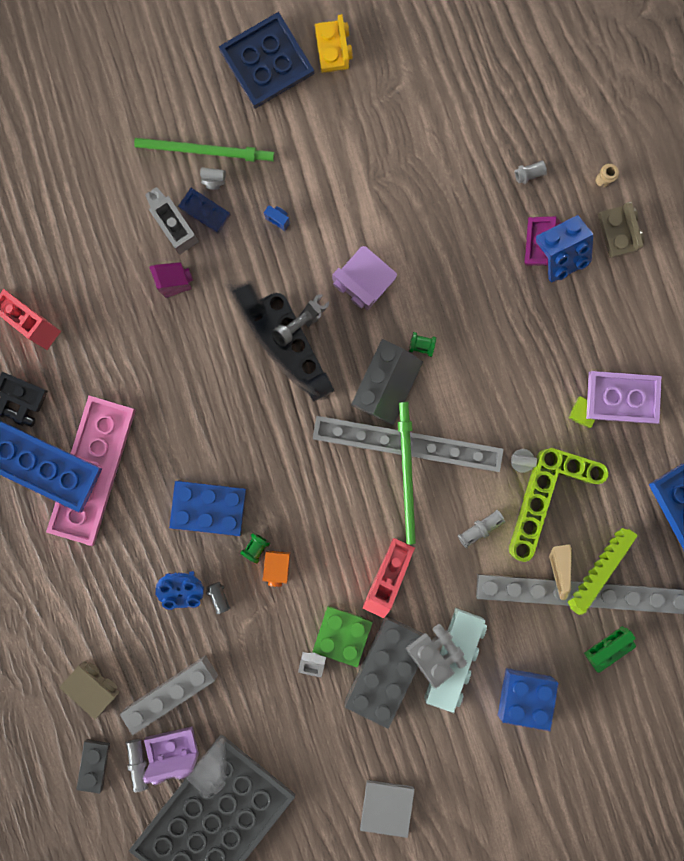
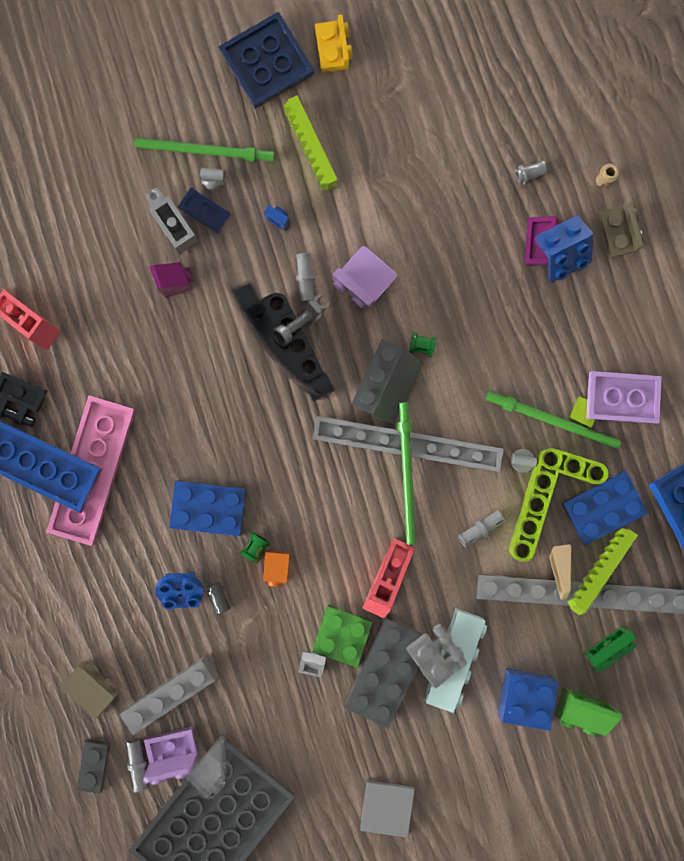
none -> lime gear [284,95,338,191]
none -> light grey pin [296,253,315,302]
none -> bright green bar [485,391,621,449]
none -> bright green slope [555,687,622,737]
none -> blue plate [561,471,648,545]

